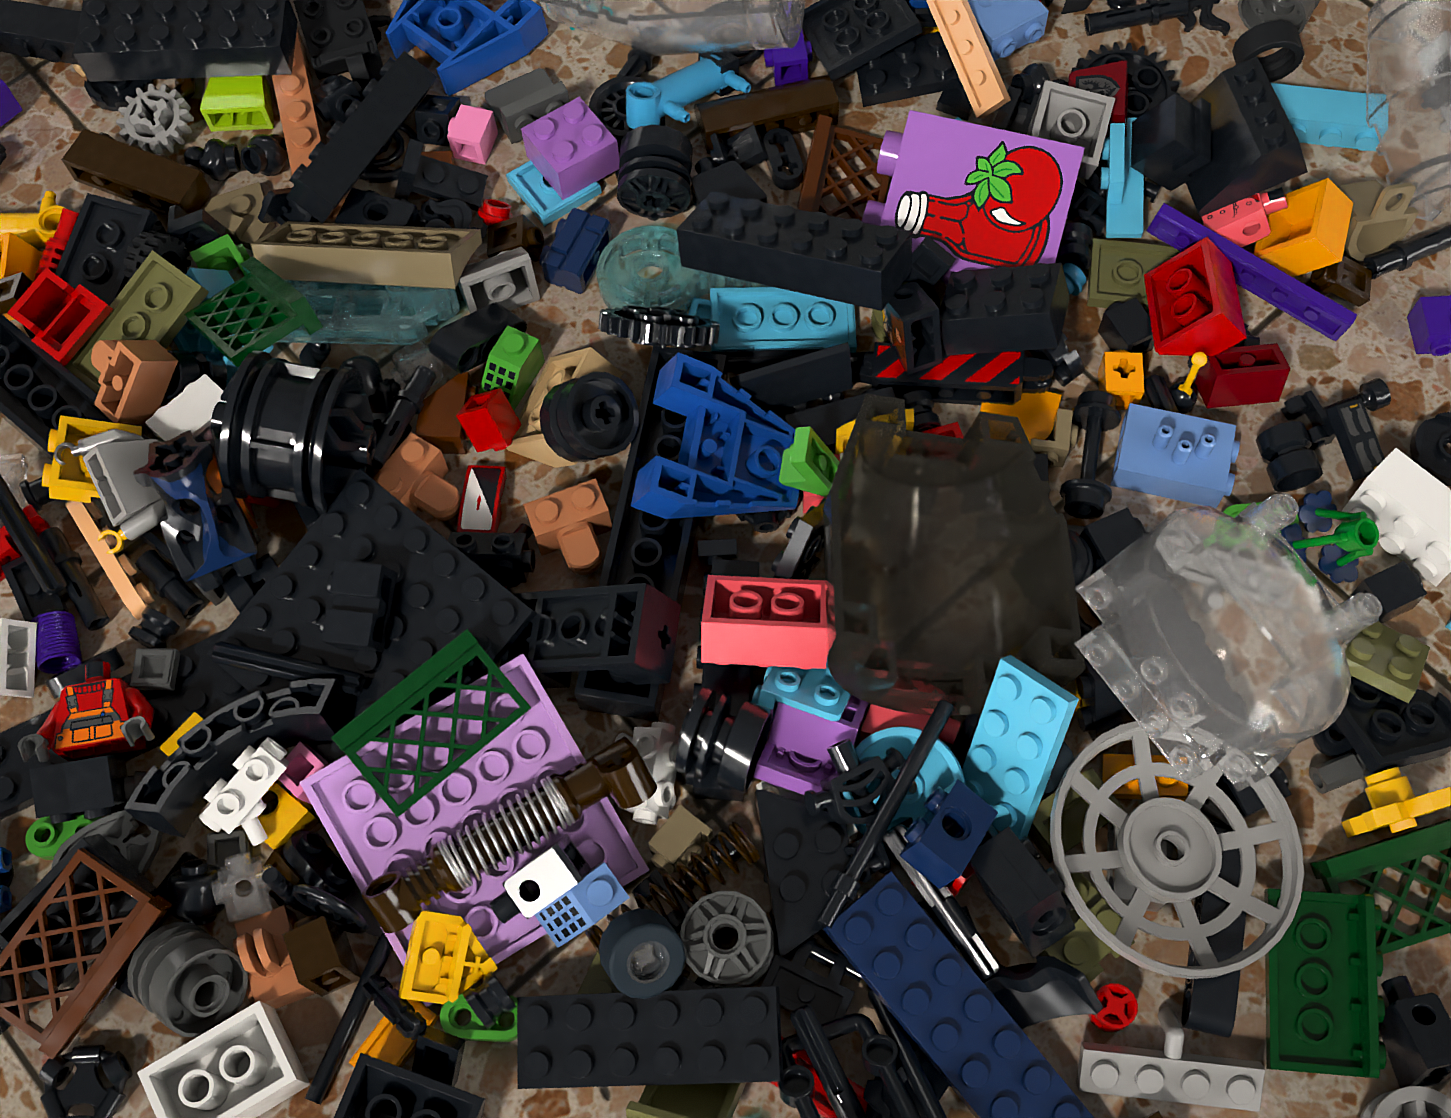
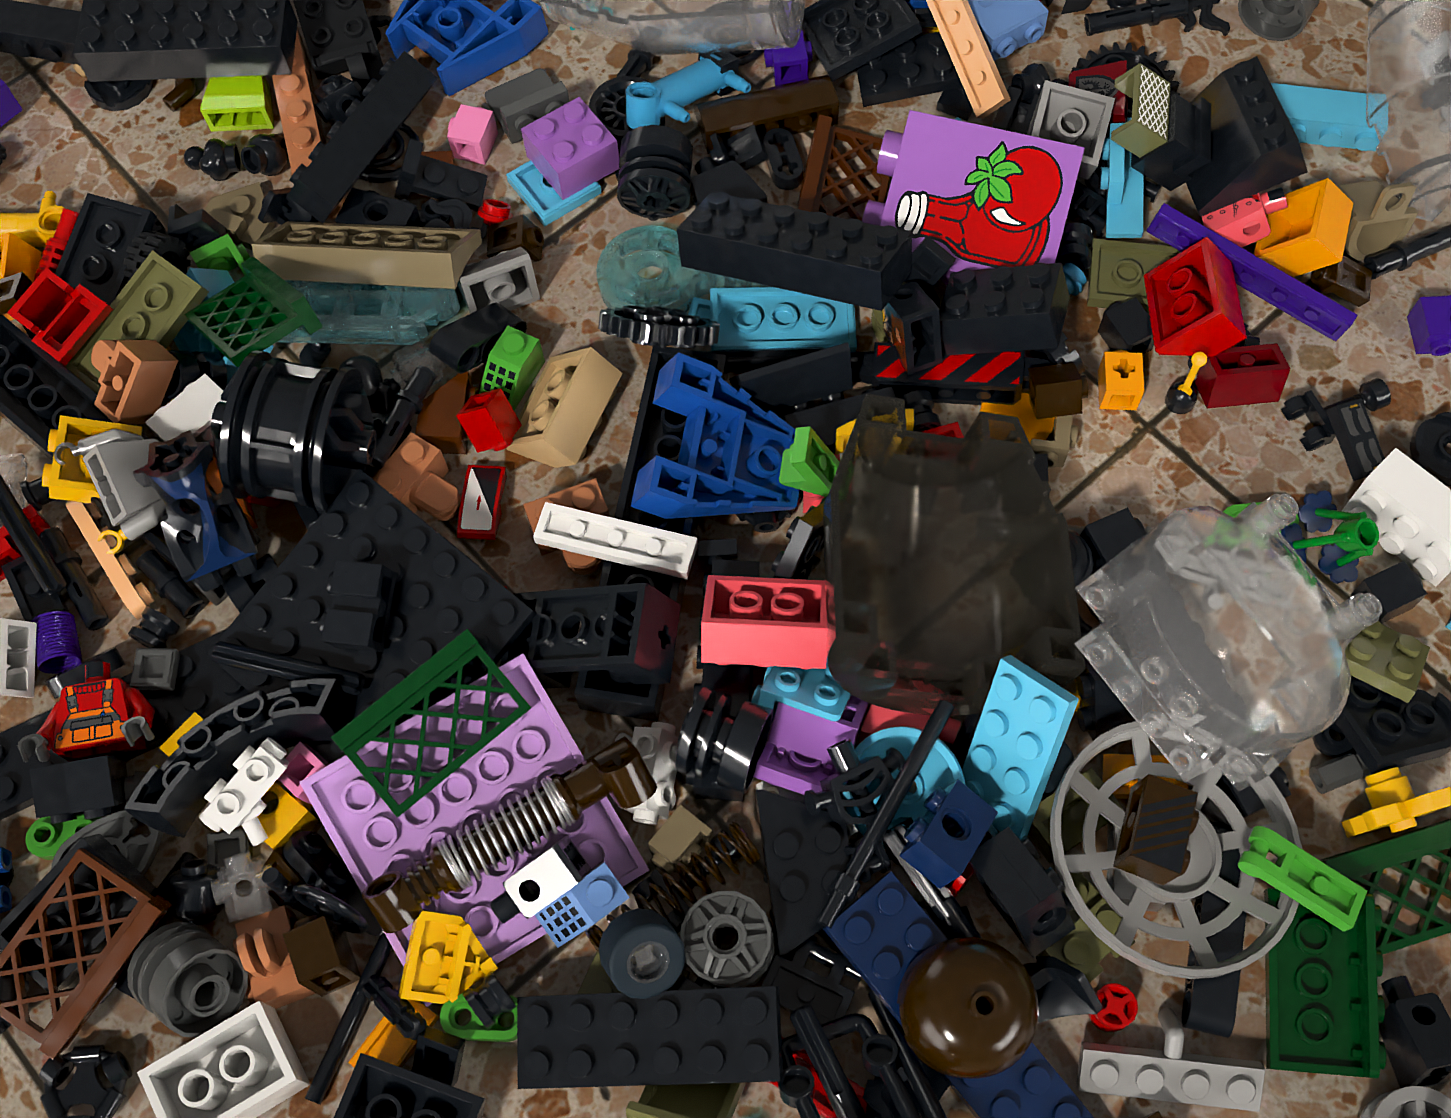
dark brown brick [61,129,212,216] -> none
light grey gear [116,83,194,155] -> none
black bracket [415,94,460,146] -> none
black brick [448,523,536,588] -> none
dark blue brick [539,208,613,294] -> none
black wheel [540,372,639,462] -> none
black piece [1059,390,1121,519] -> none
medium blue piece [1110,374,1240,508] -> none
black tyre [1232,20,1304,83] -> none
black wheel [1255,421,1323,492] -> none
none -> white plate [533,502,698,579]
none -> dark brown cylinder [897,937,1039,1079]
none -> dark brown brick [1028,362,1088,419]
none -> olive panel [1111,63,1170,158]
none -> dark brown brick [1113,774,1199,886]
none -> bright green plate [1237,826,1367,931]

